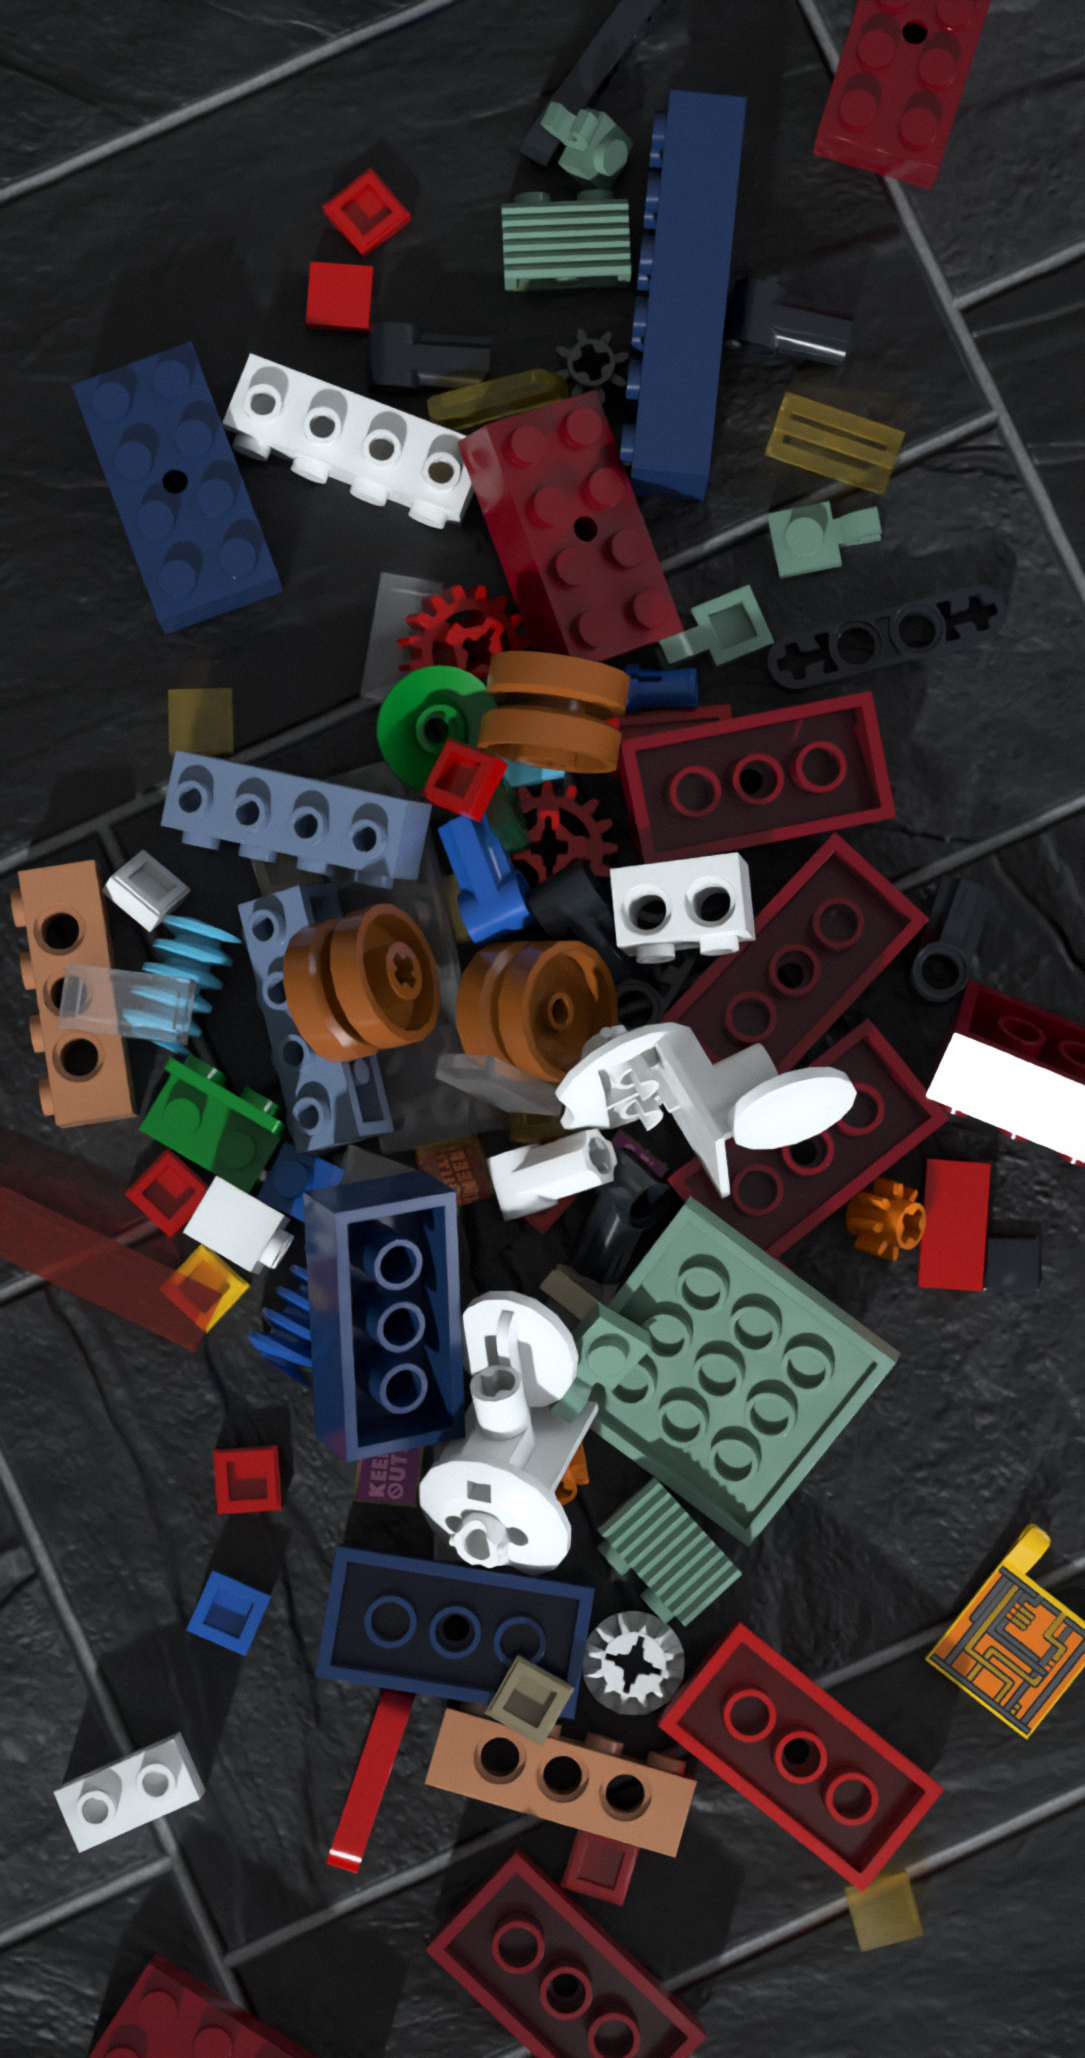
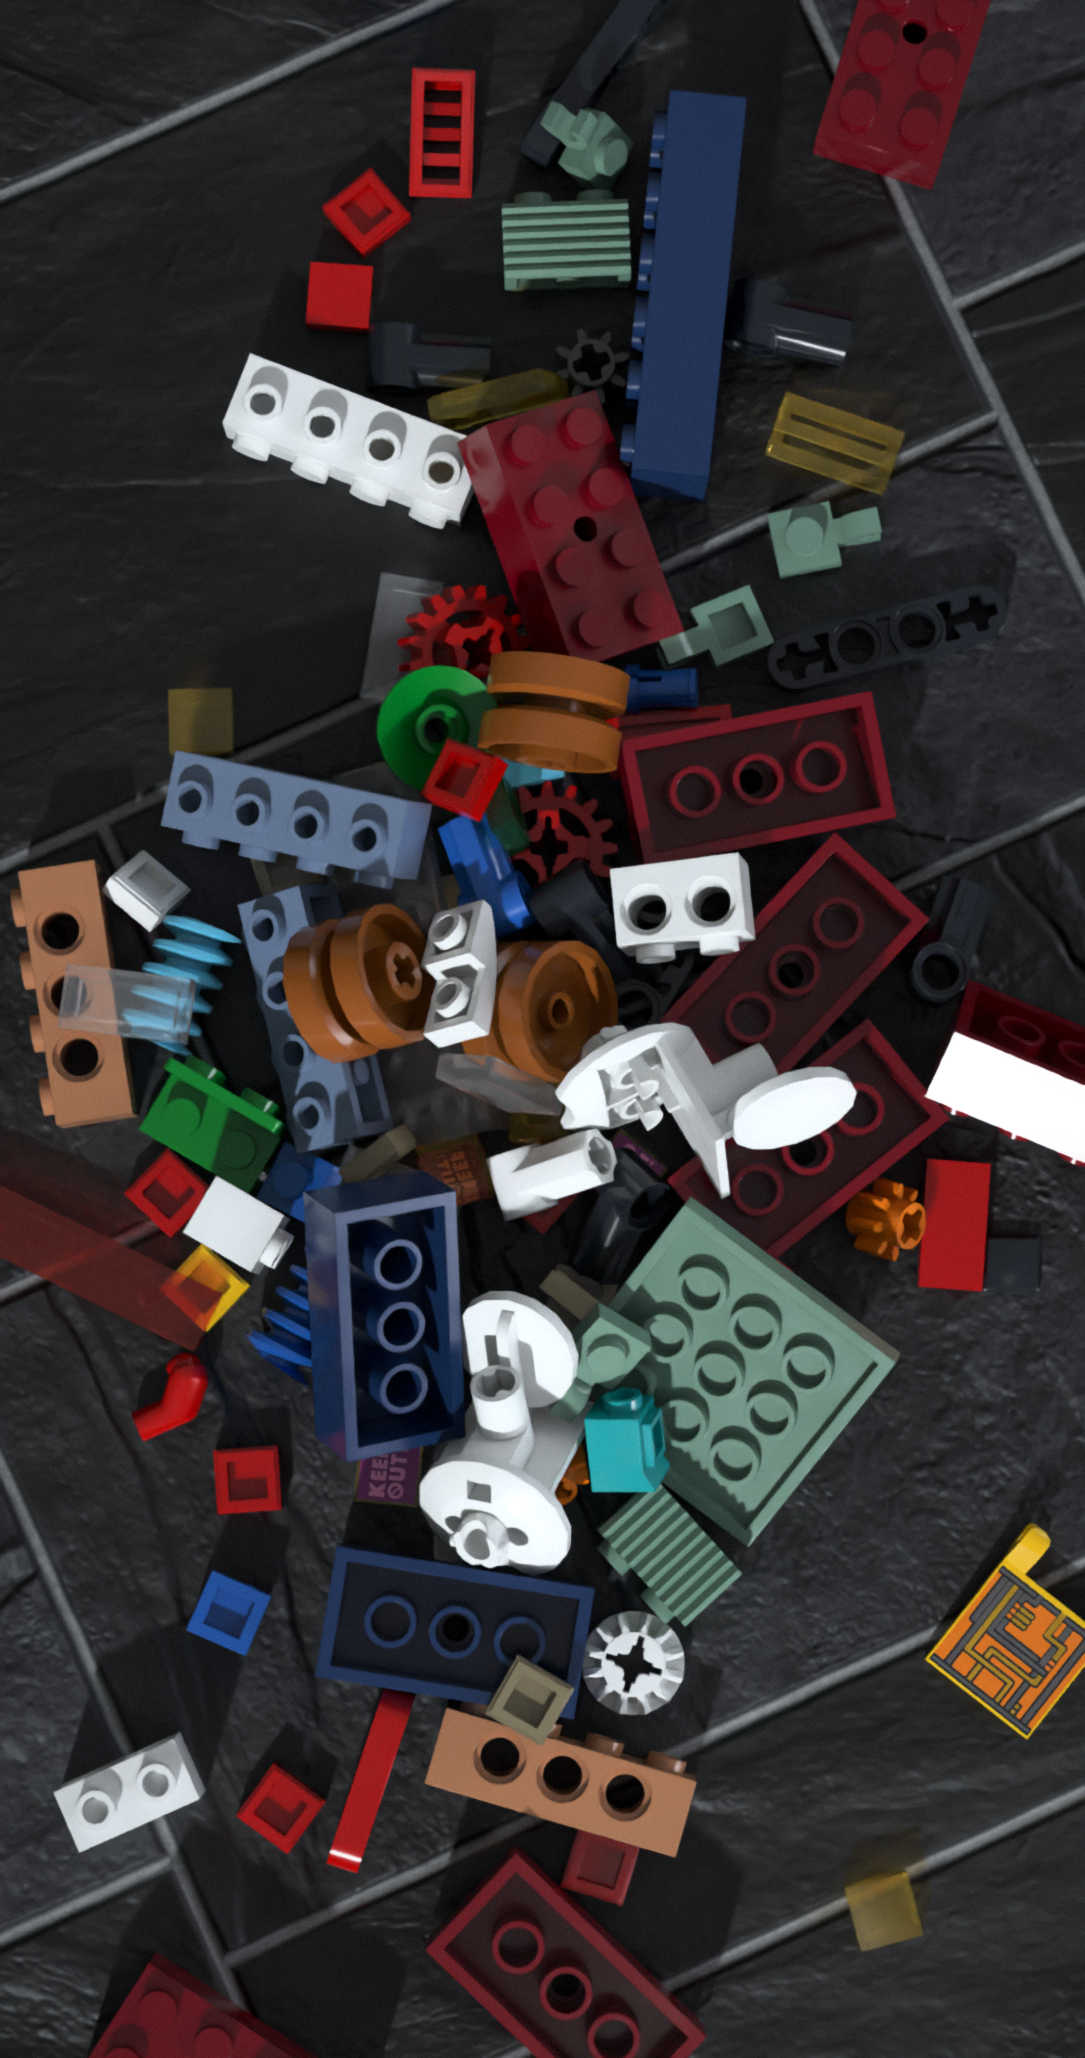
dark blue brick [71,341,283,635] -> none
red brick [655,1618,945,1893] -> none
none -> red arm [131,1352,209,1441]
none -> red tile [236,1761,327,1854]
none -> dark tan tile [338,1124,418,1184]
none -> red slope [409,68,475,198]
none -> white slope [420,900,497,1048]
none -> teal window [584,1388,670,1492]

